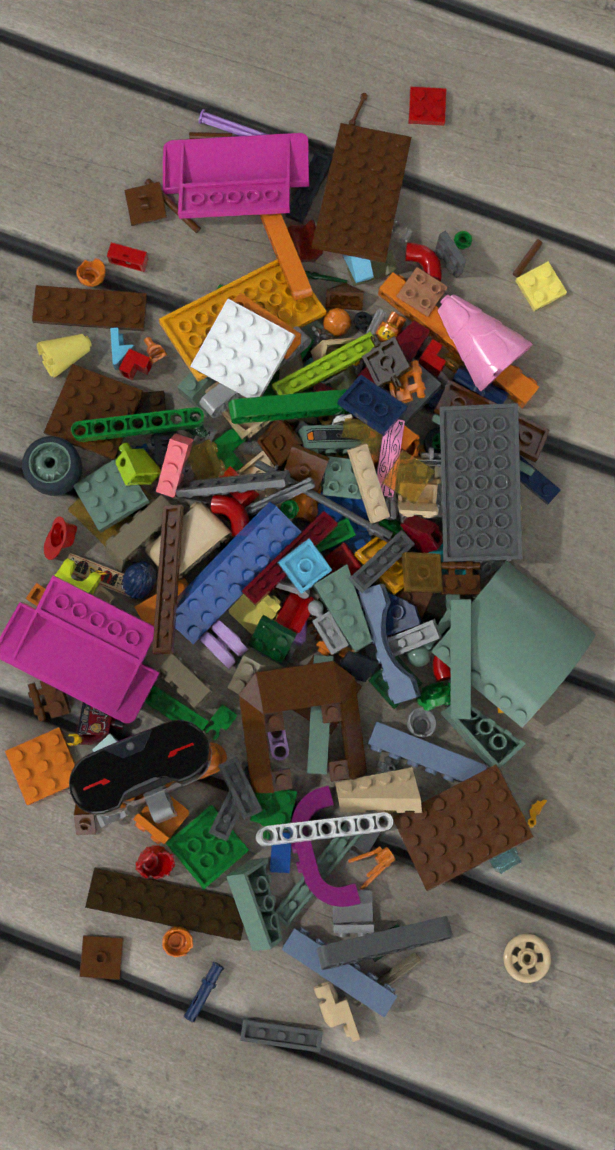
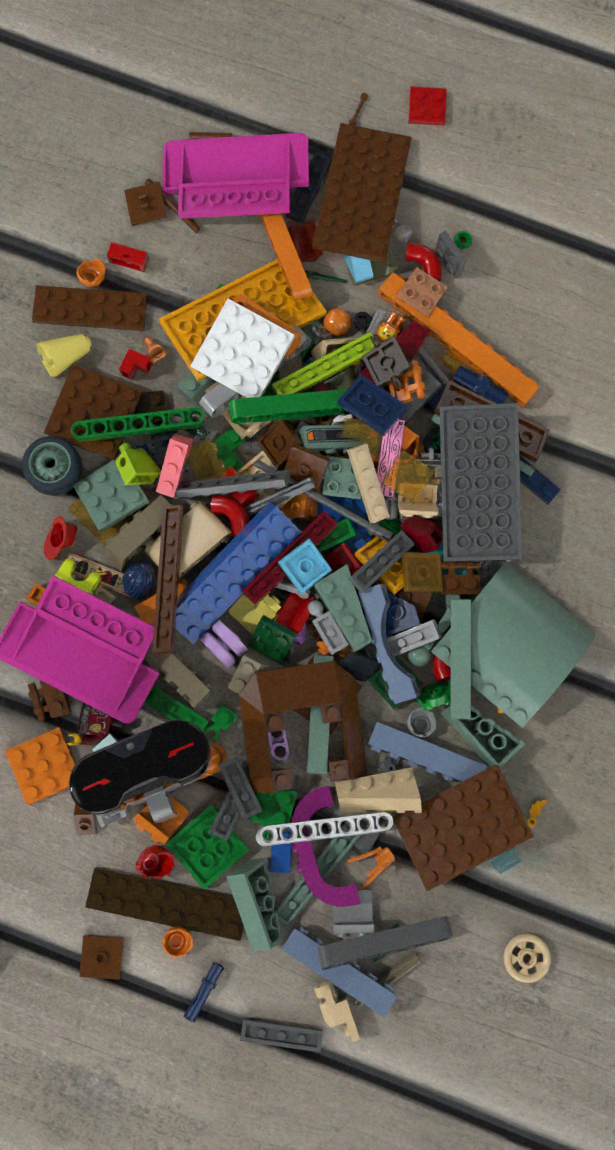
medium azure slope [110,328,136,370] -> none
medium lavender axle [199,109,269,136] -> none
green plate [280,500,299,519] -> none
reddish brown slope [326,283,364,310] -> none
red piece [418,339,446,377] -> none
bright pink cone [438,294,533,391] -> none
reddish brown piece [513,239,543,278] -> none
light yellow plate [515,261,567,311] -> none

